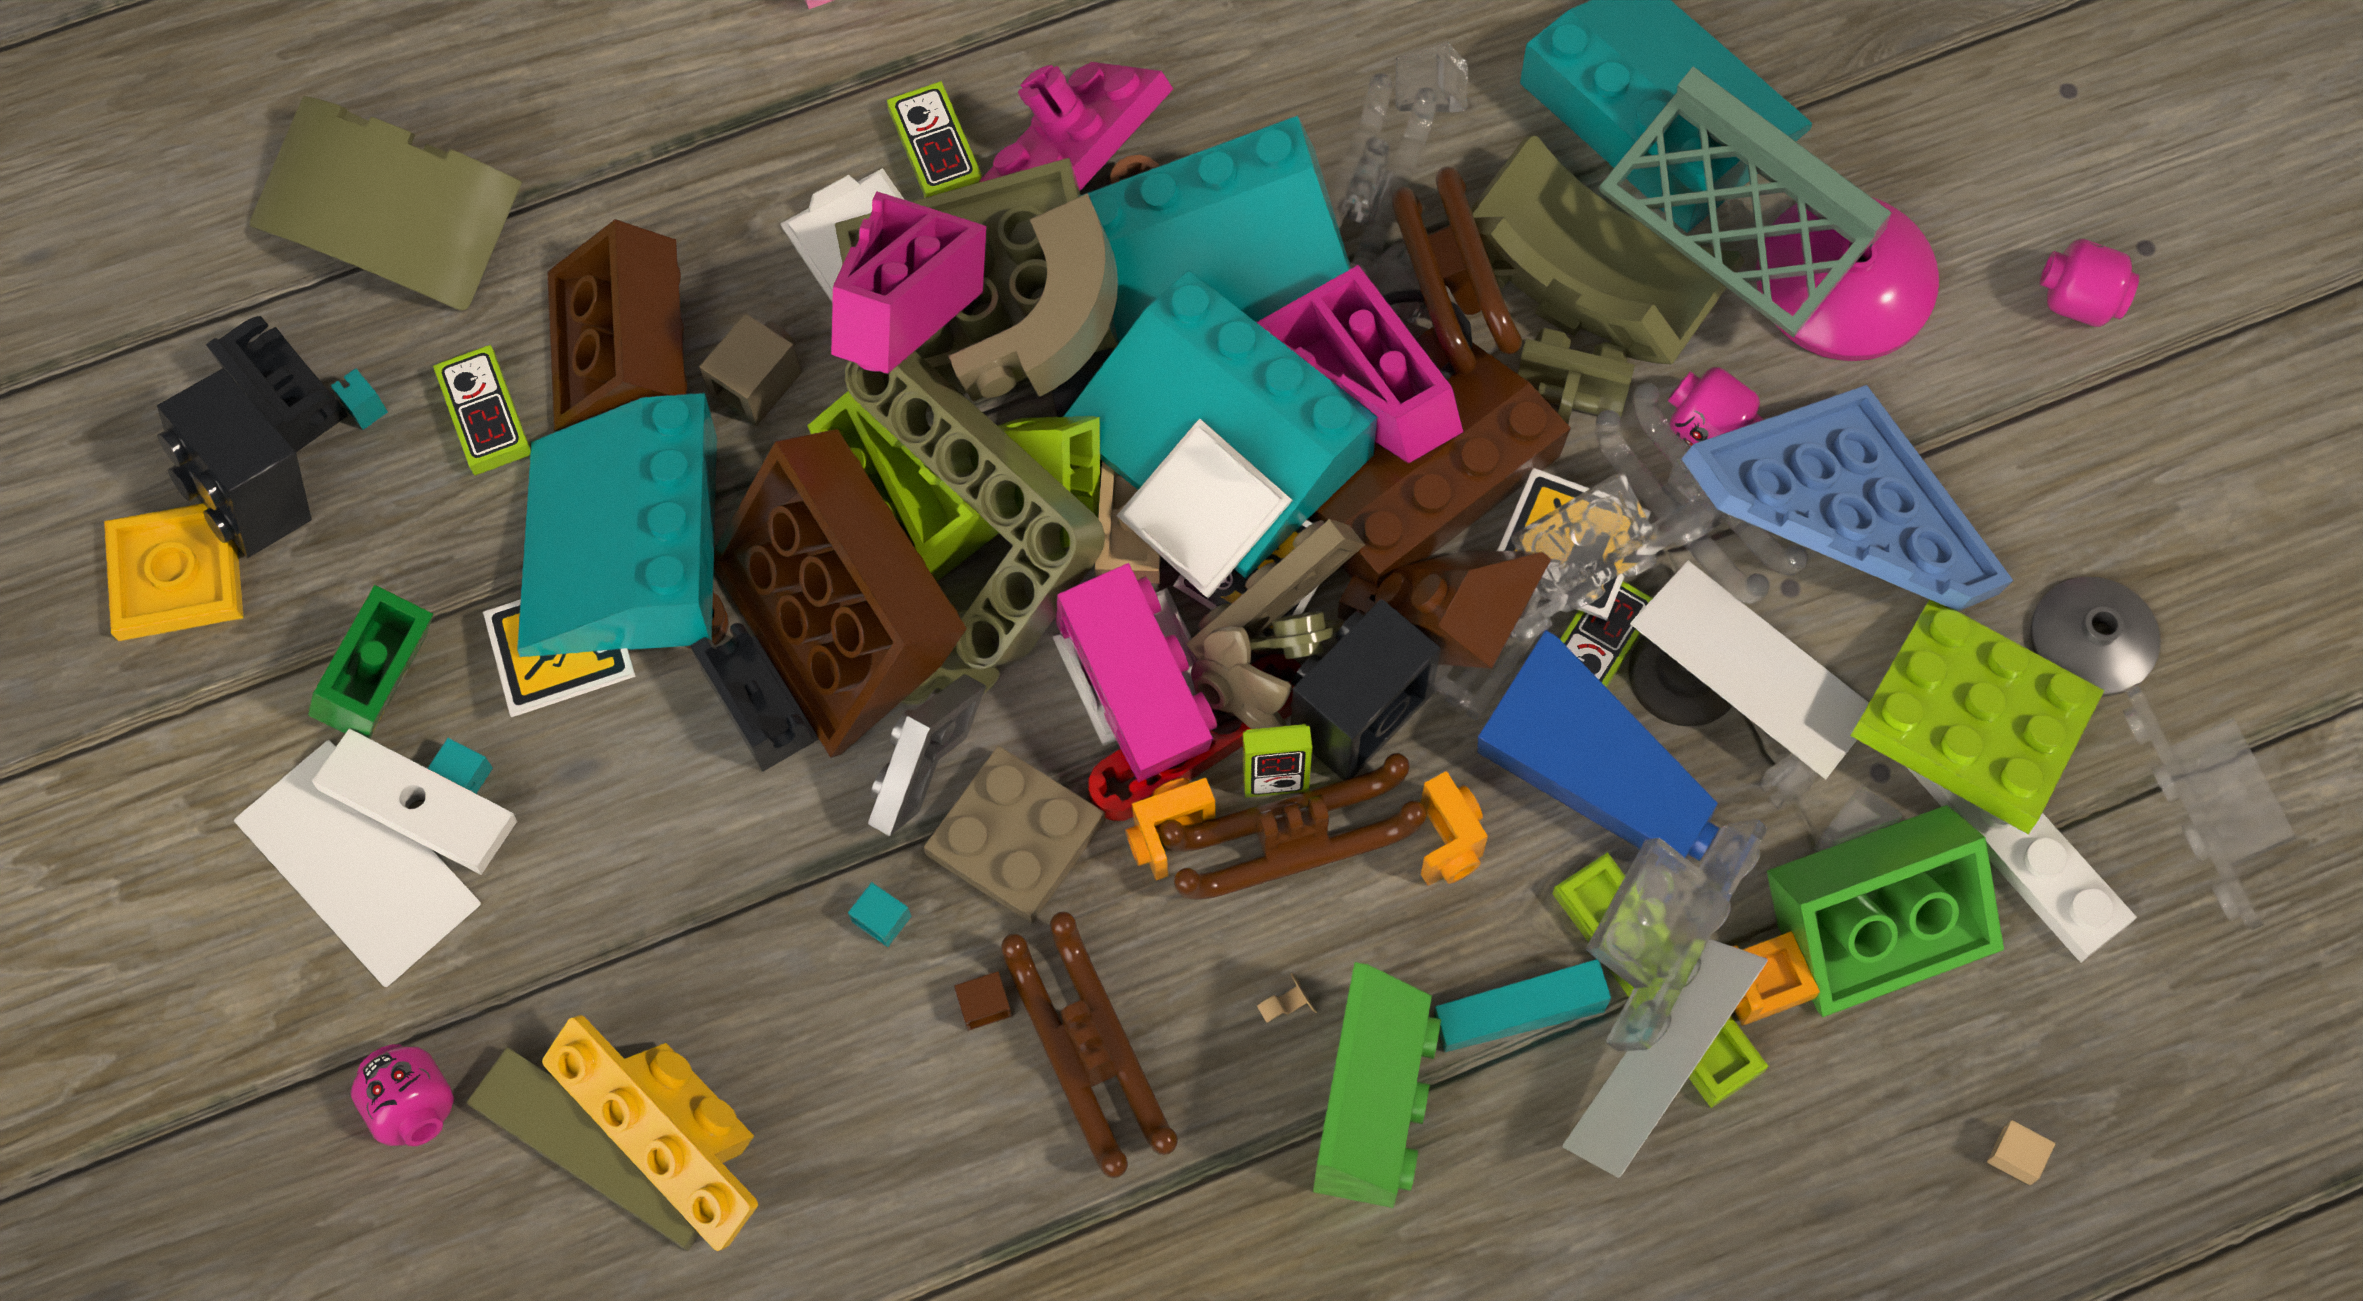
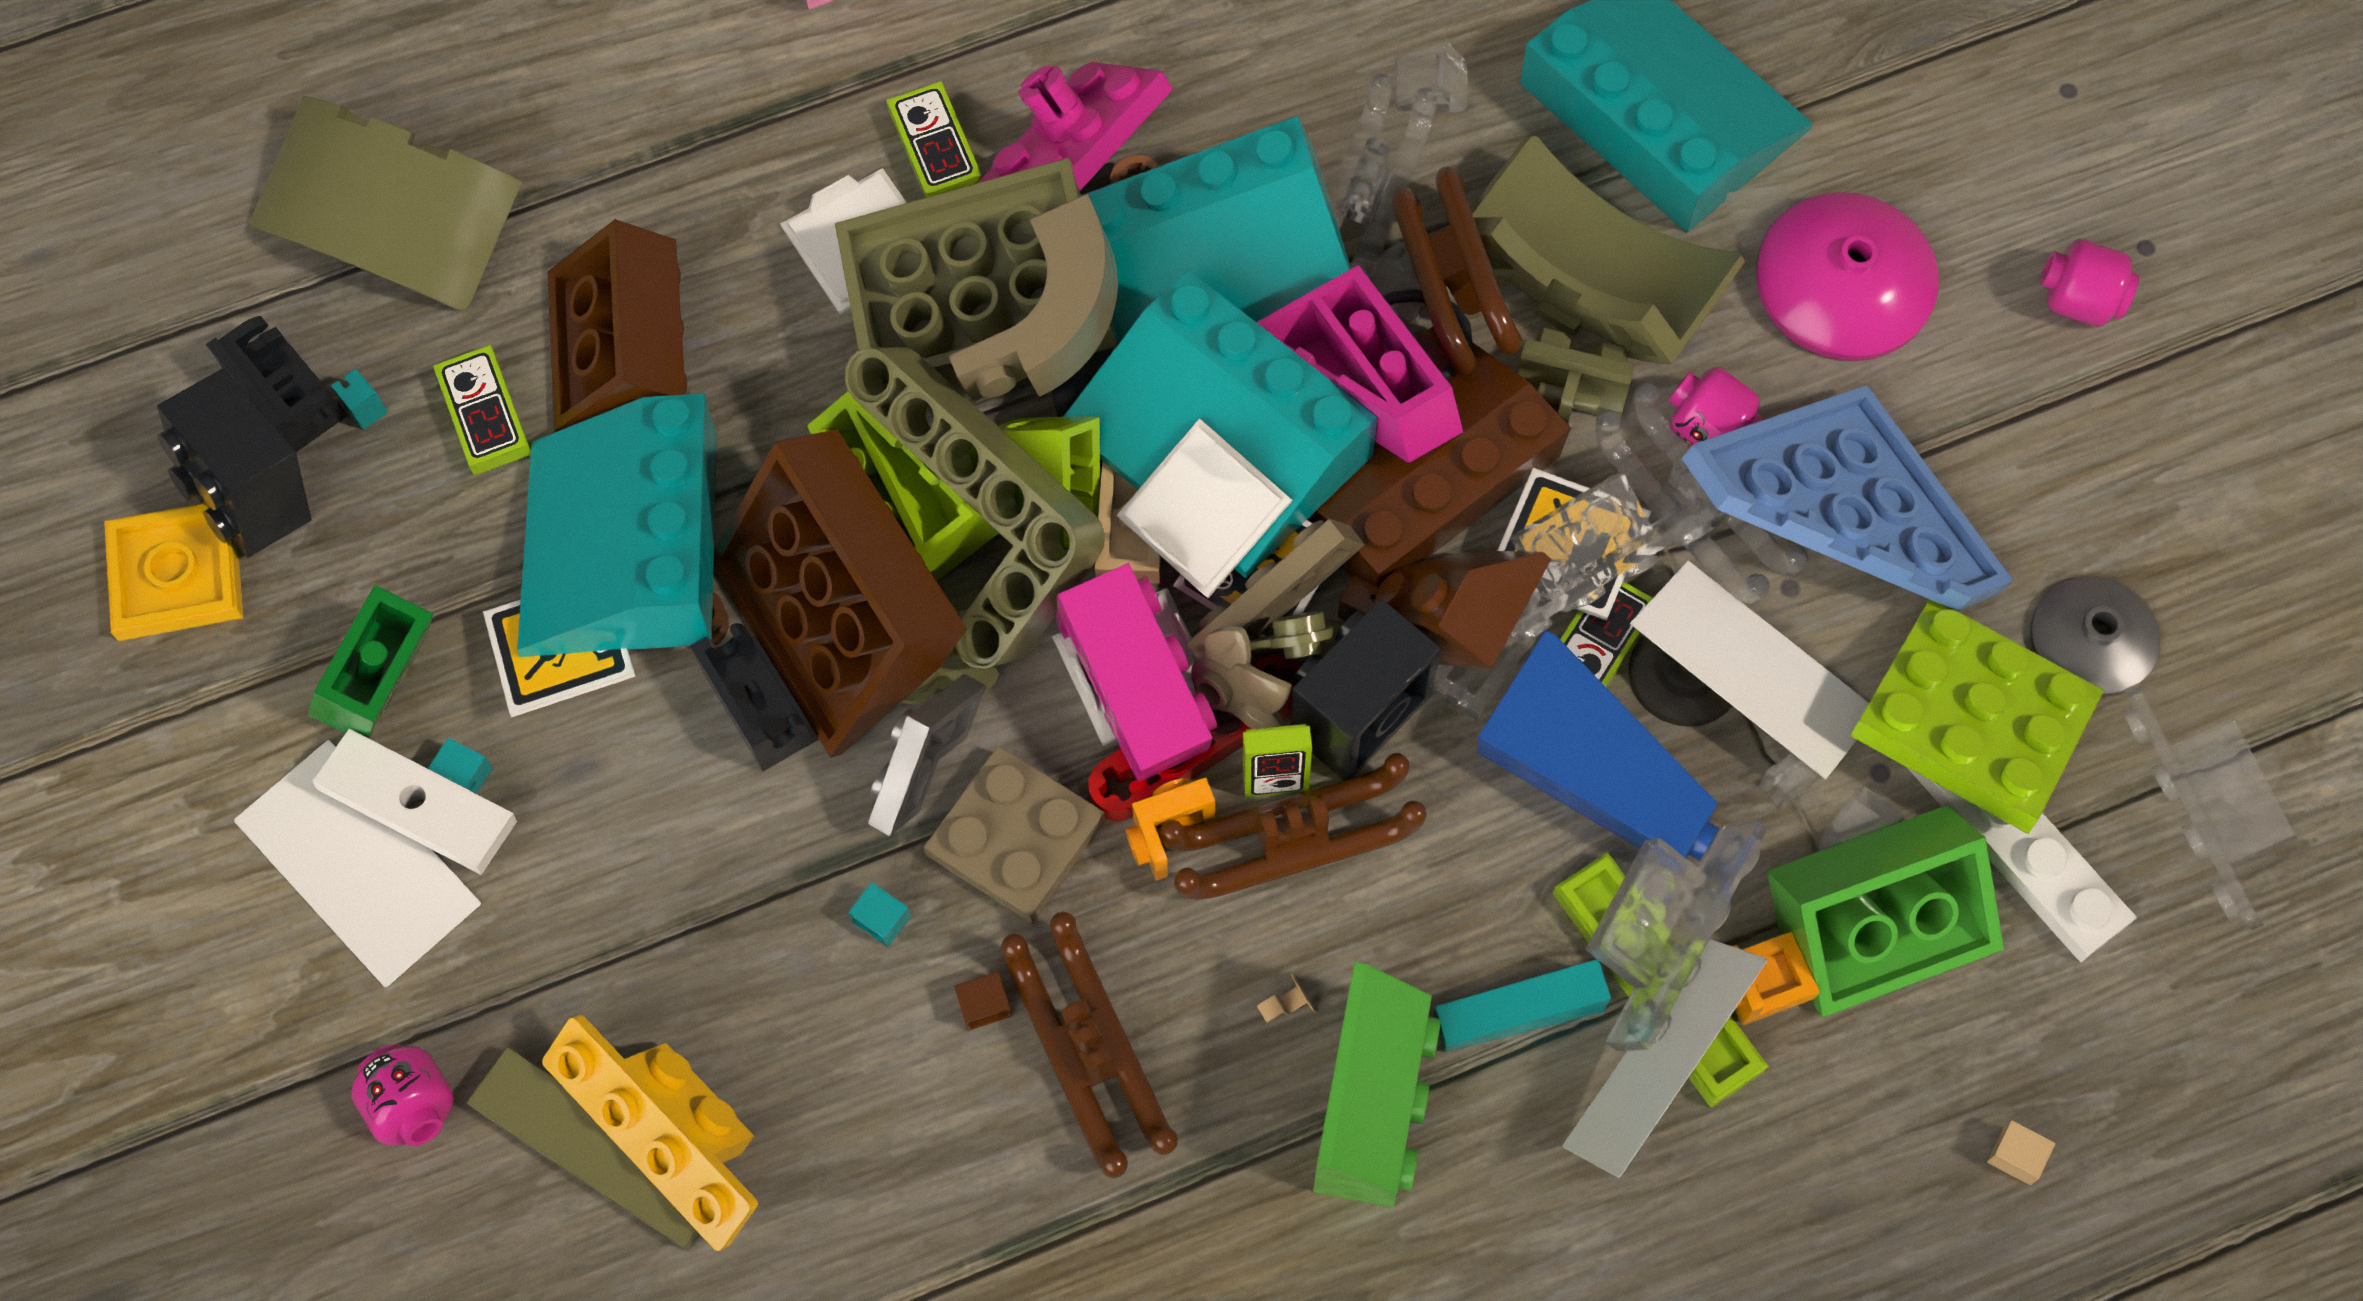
dark tan brick [699,313,802,426] -> none
dark pink wedge [831,191,986,374] -> none
light orange bracket [1420,771,1488,886] -> none
sand green fence [1599,66,1892,338] -> none

